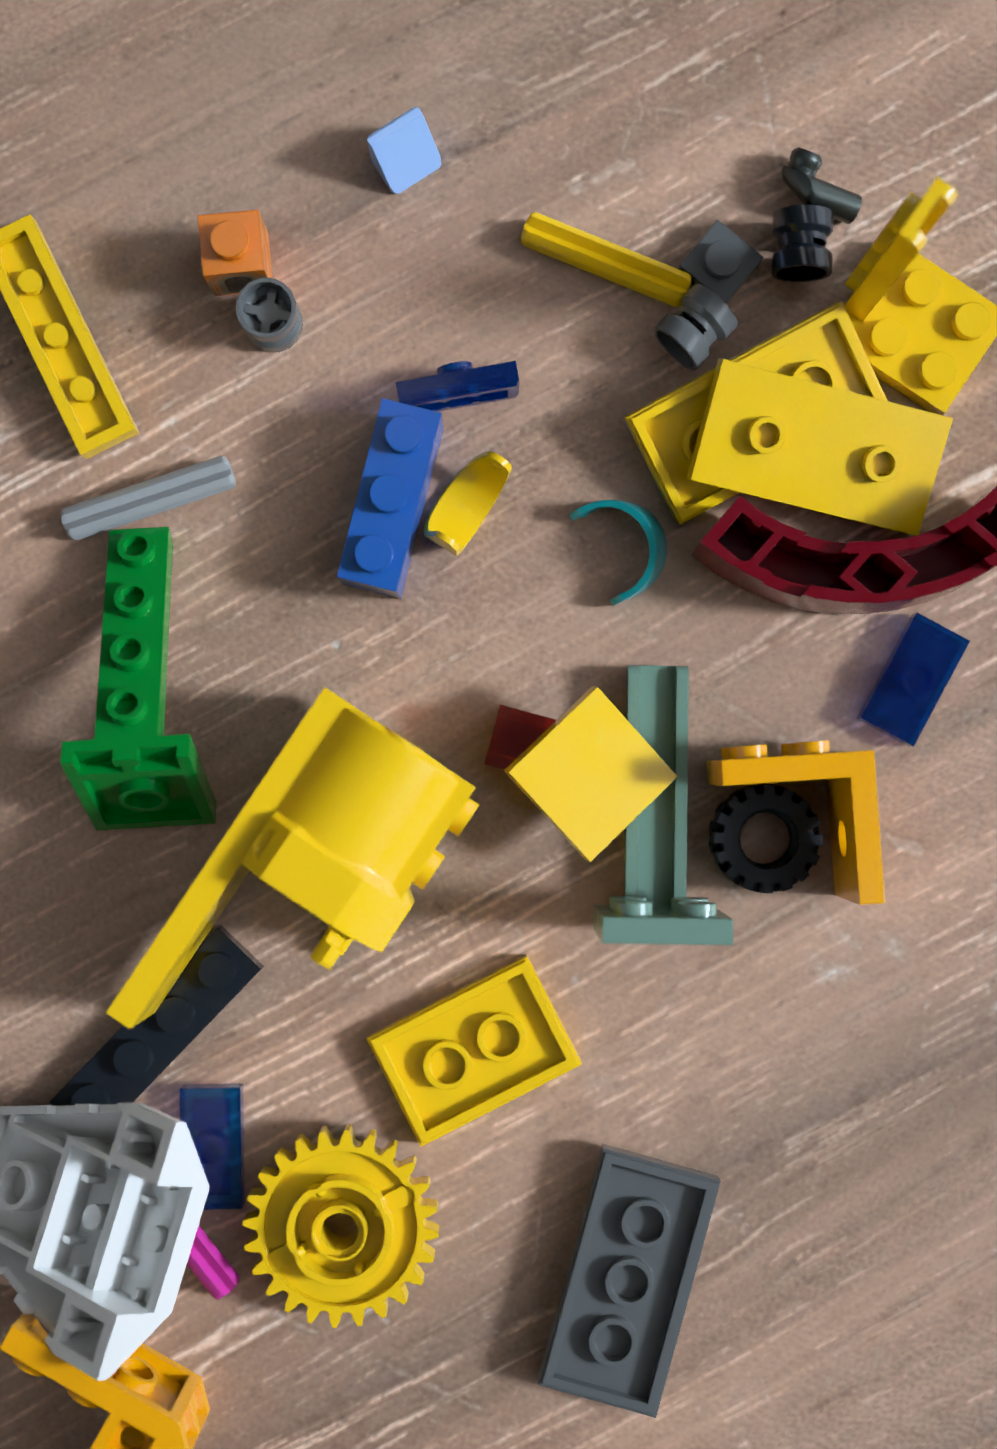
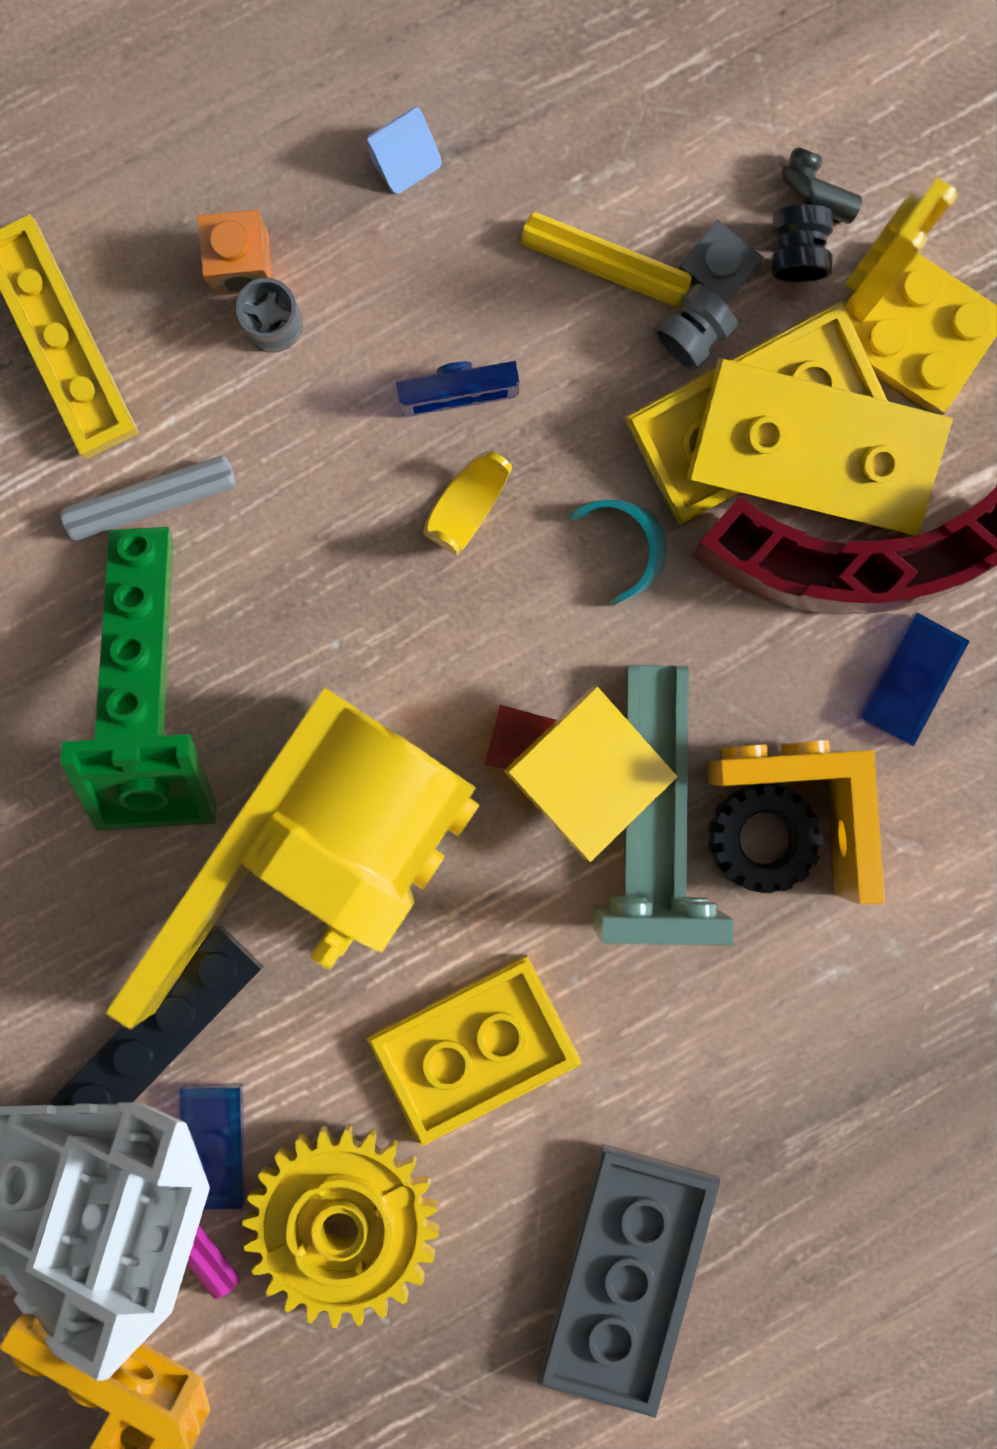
blue brick [337,398,444,599] -> none

